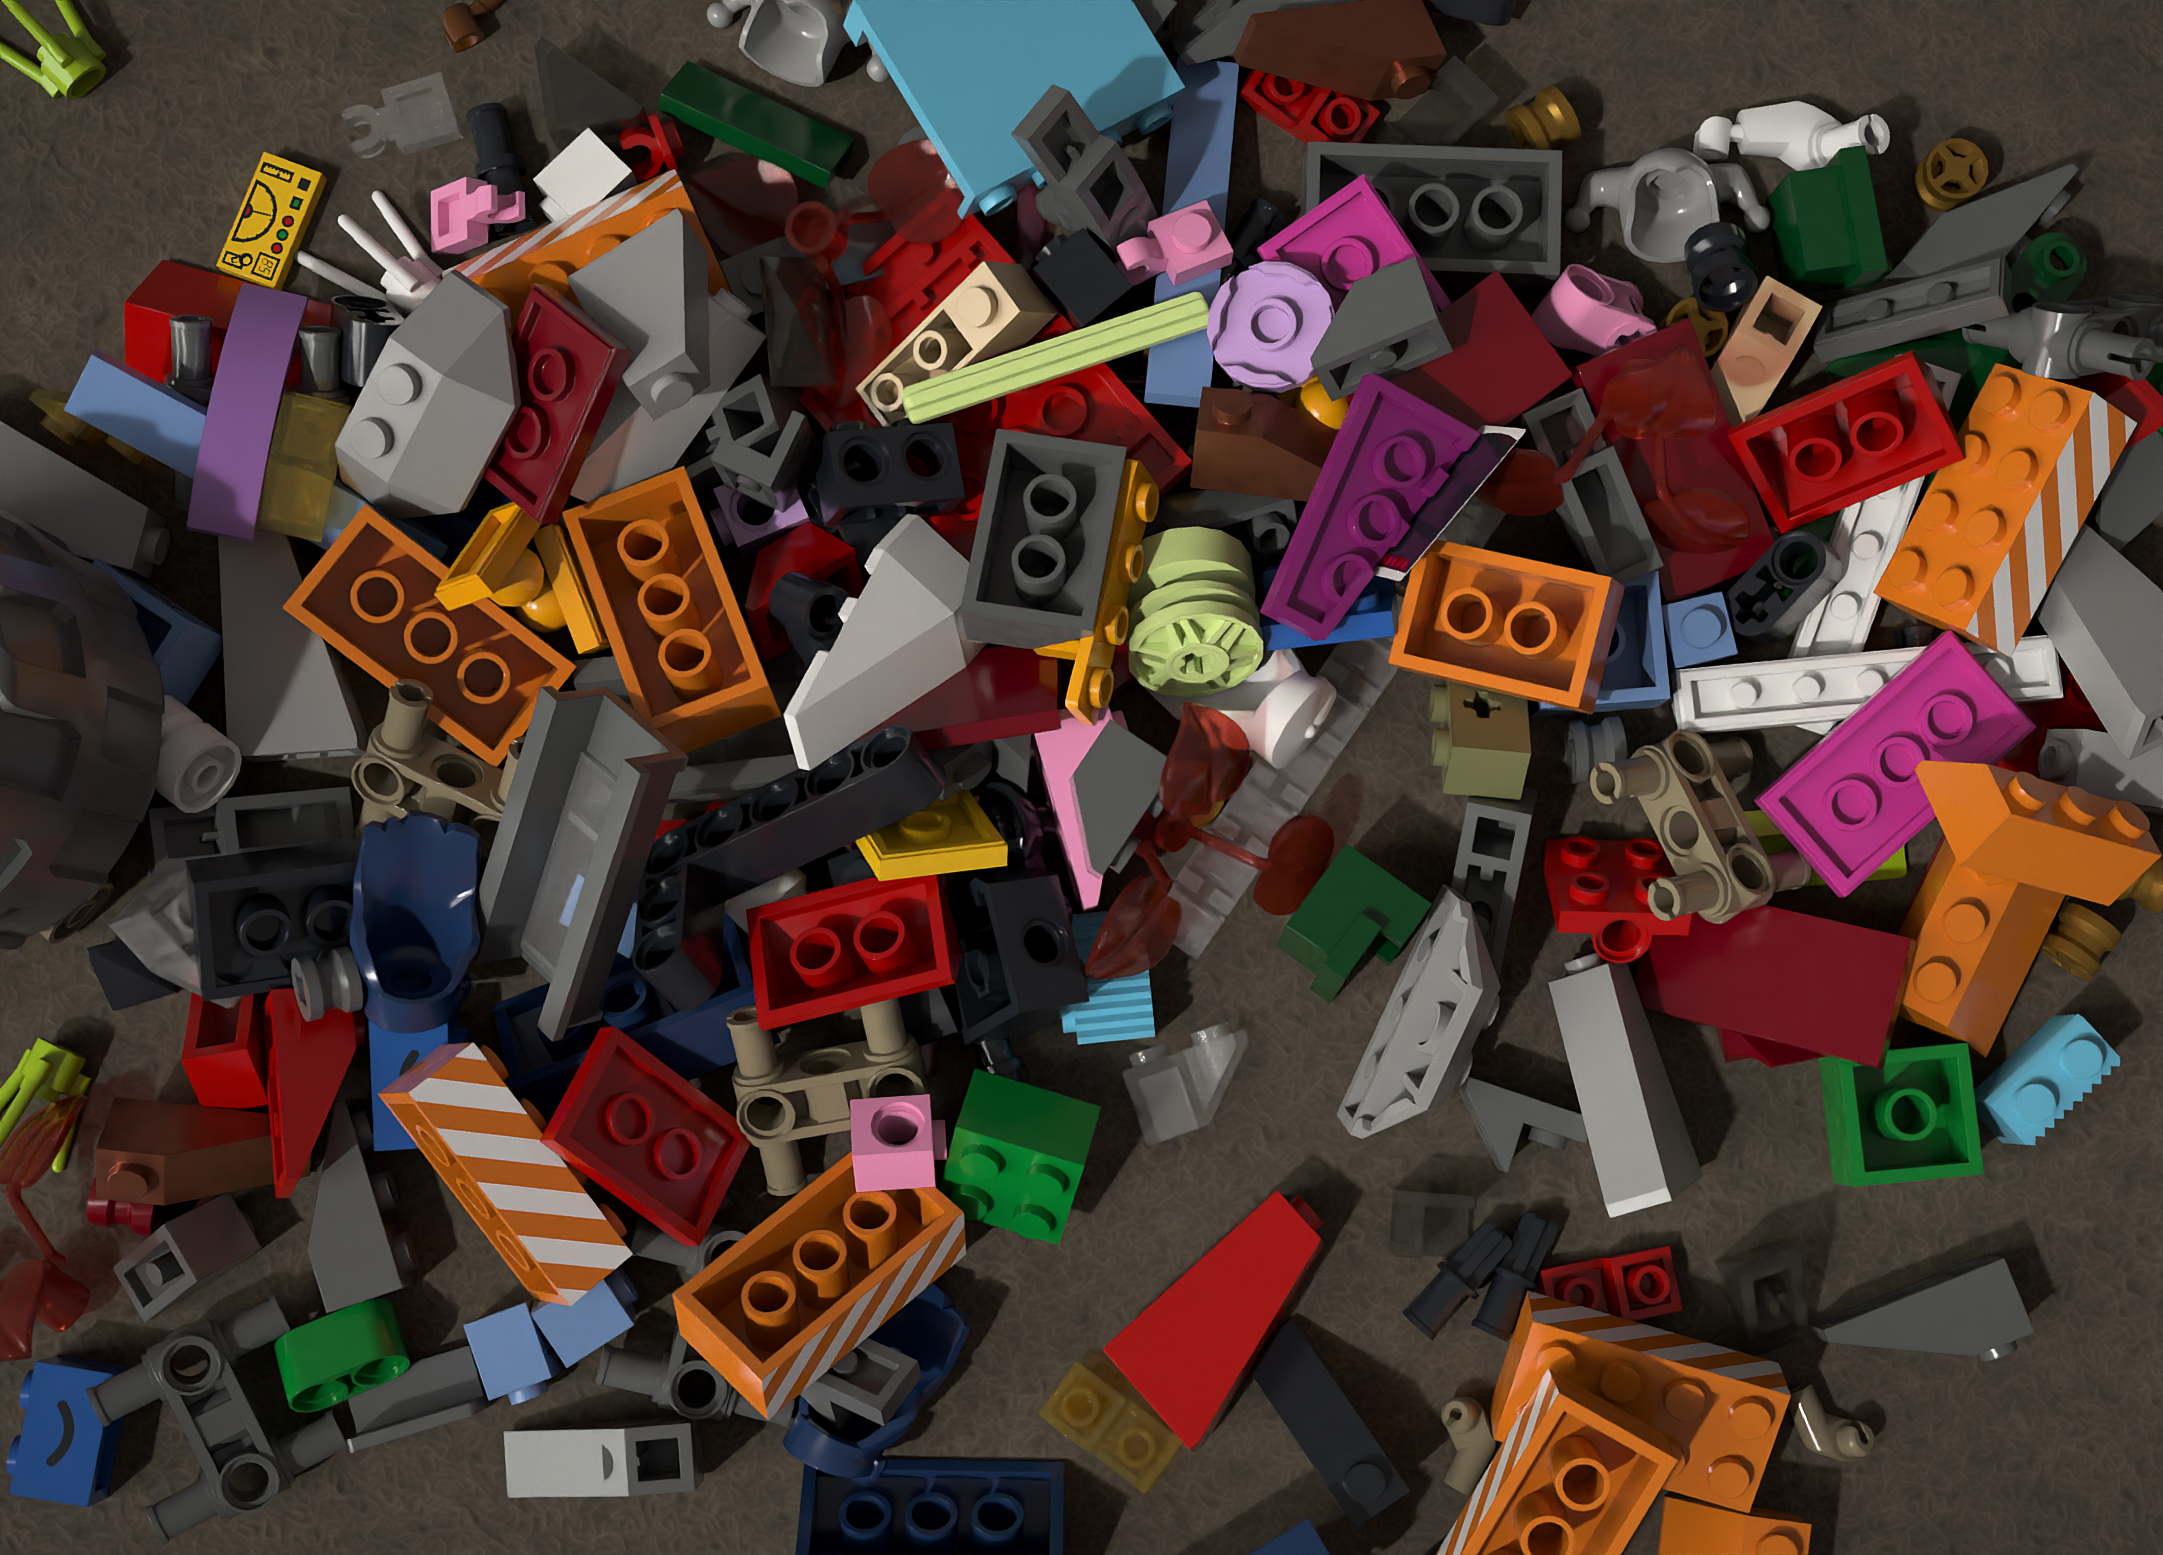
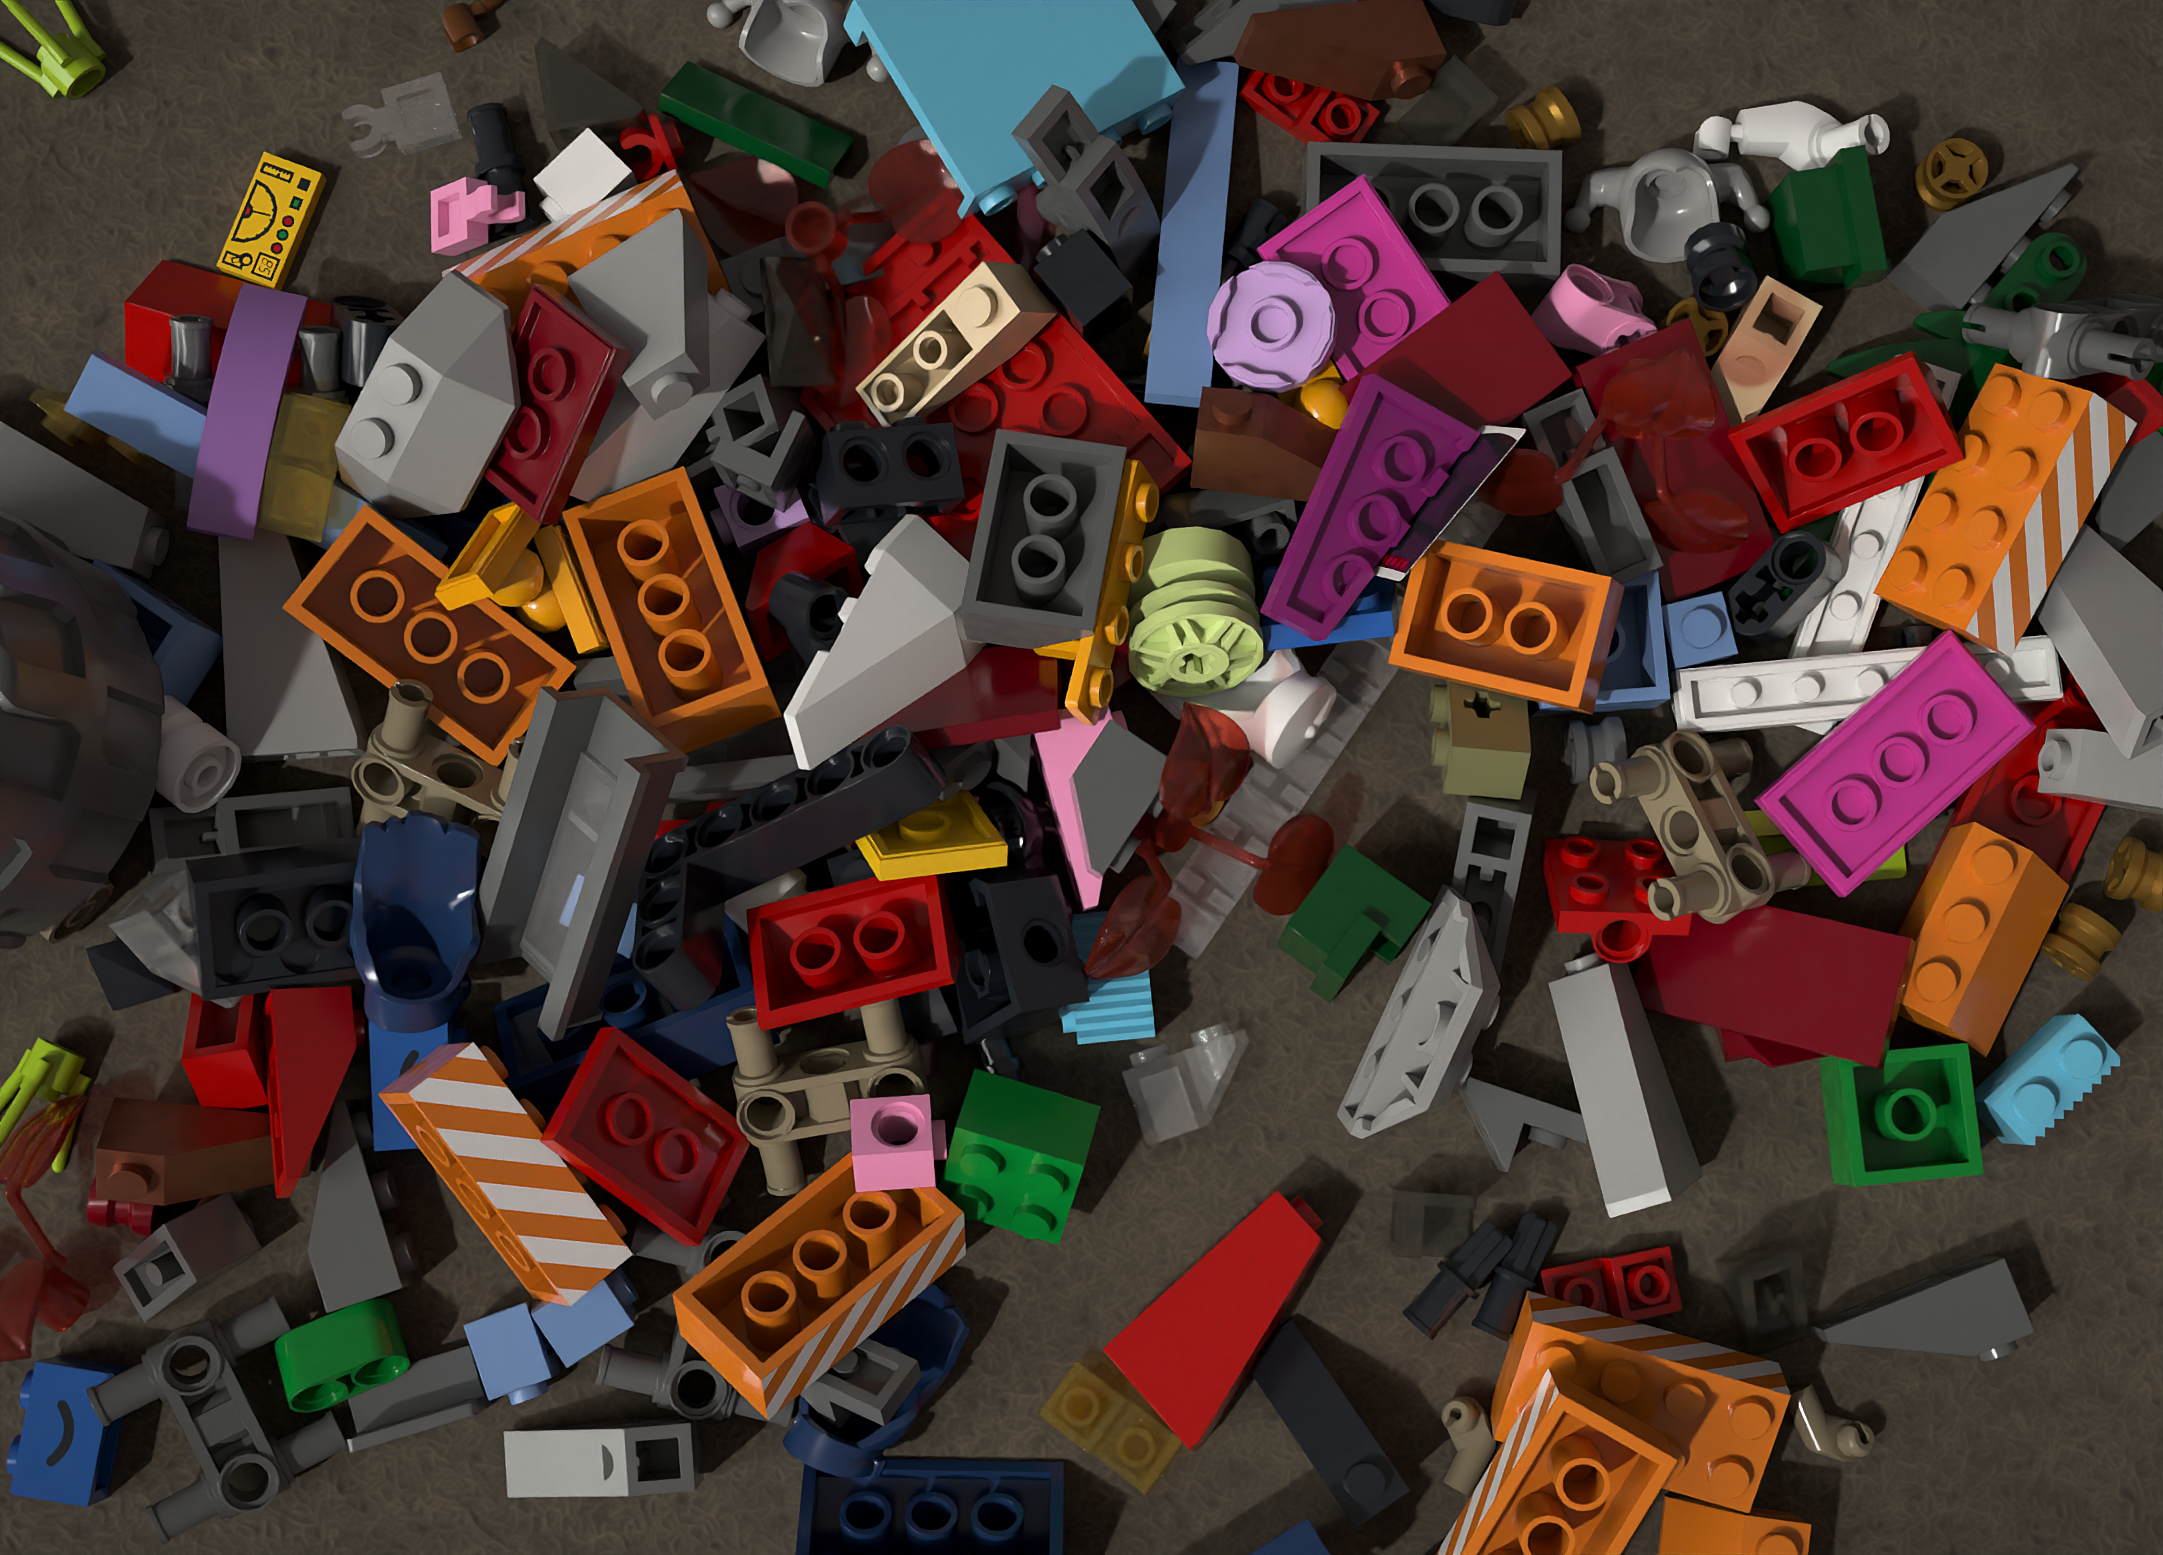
dark grey wheel [291,946,363,1022] -> none
white plant [294,190,444,318] -> none
yellowish green axle [901,292,1209,424] -> none
bright pink plate [1115,200,1234,286] -> none
dark grey slope [1310,256,1454,402] -> none
dark grey tile [1813,257,2012,363] -> none
orange slope [1914,760,2162,906] -> none

